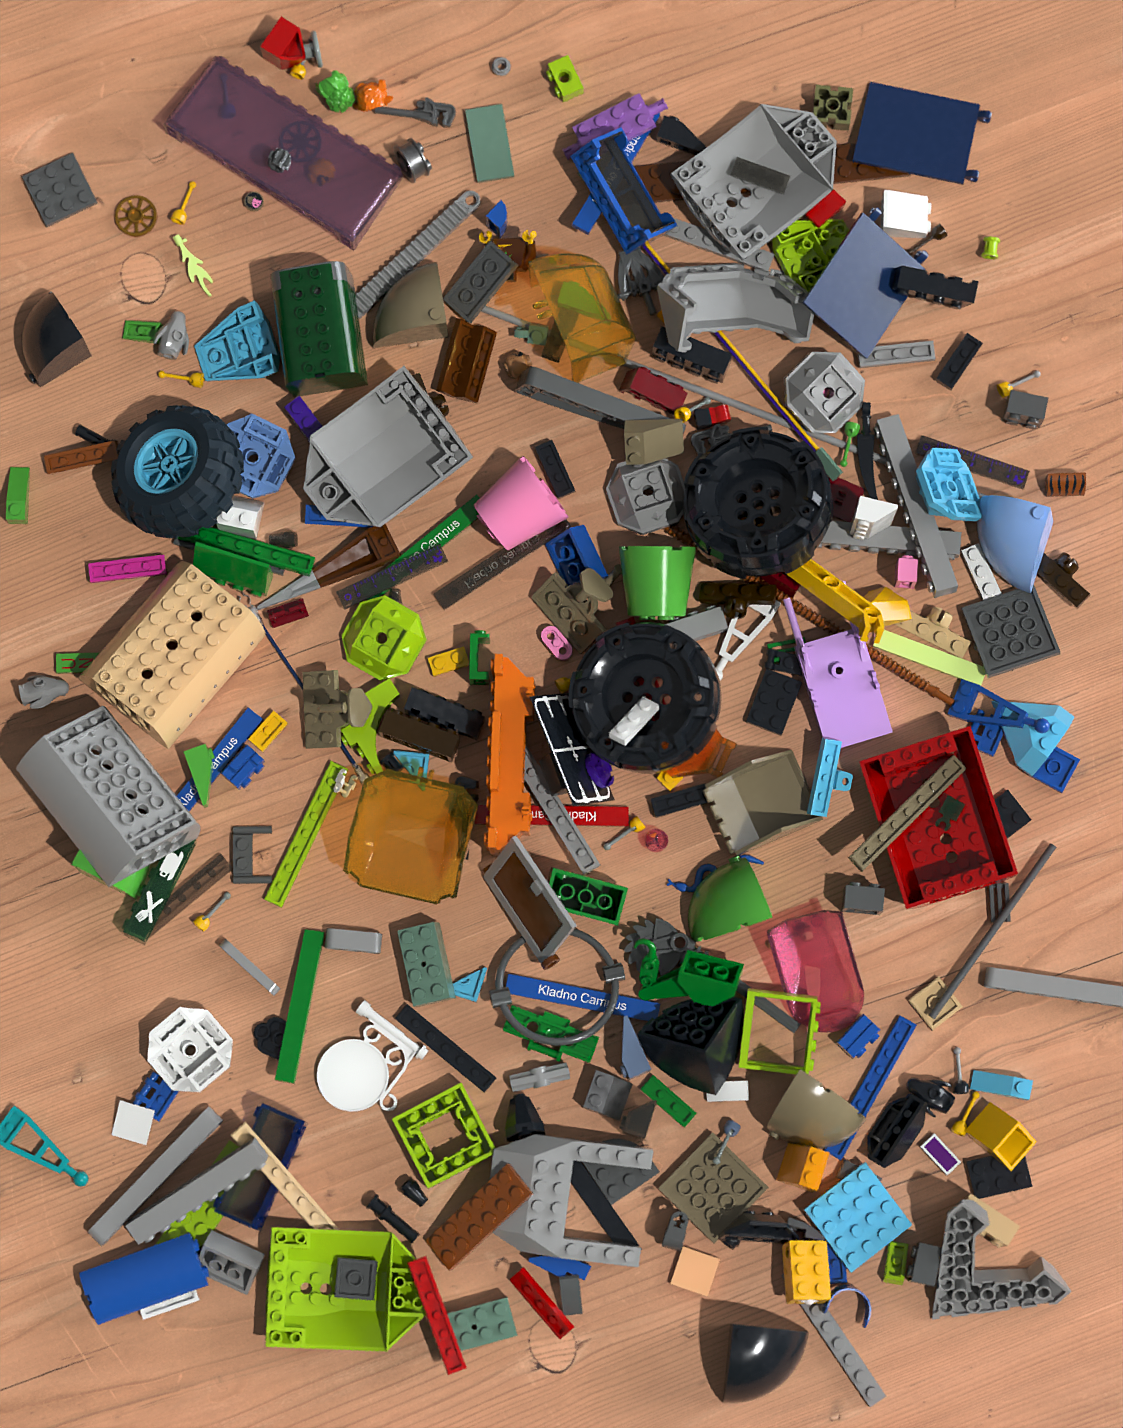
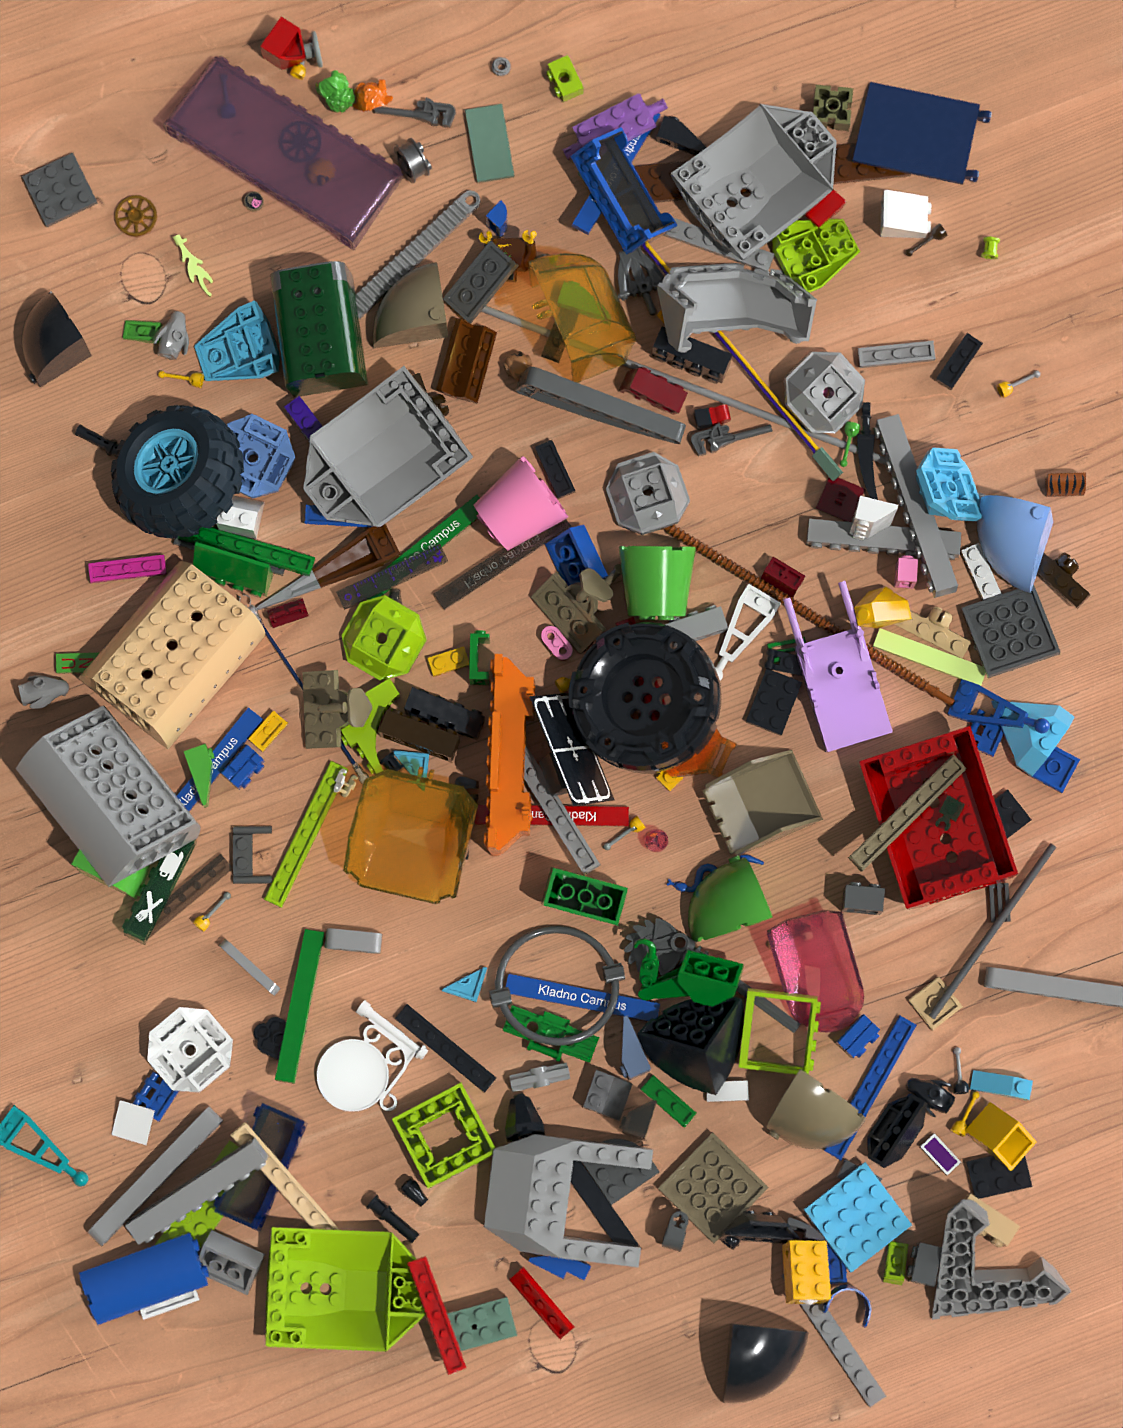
bright green slope [6,467,30,524] -> none
dark orange plate [44,440,118,474] -> none
yellow hinge [170,181,196,225] -> none
dark grey gear [267,148,292,173] -> none
clear smoke cone [269,530,298,549] -> none
dark grey tile [335,1258,378,1301] -> none
sand green piece [397,922,456,1007] -> none
dark orange plate [425,1164,533,1271] -> none
door [482,836,577,970] -> none
sand green plate [514,323,549,346] -> none
dark grey slope [559,1275,583,1316] -> none
dark purple tile [585,752,614,788] -> none
white plate [609,697,659,746] -> none
dark tan slope [624,419,684,465] -> none
black plate [650,783,707,818] -> none
light nougat tile [670,1246,720,1297] -> none
yellow hinge [674,397,711,423] -> none
black wheel [683,427,833,579] -> none
dark brown plate [699,583,777,619] -> none
hinge [713,1120,741,1165] -> none
clear smoke plate [731,157,791,195] -> none
yellow piece [740,517,884,644] -> none
light orange slope [776,1143,829,1193] -> none
flag [802,207,928,359] -> none
medium azure plate [807,738,853,817] -> none
black wedge [892,265,979,310] -> none
clear smoke tile [915,435,1030,490] -> none
dark grey brick [1003,390,1048,429] -> none

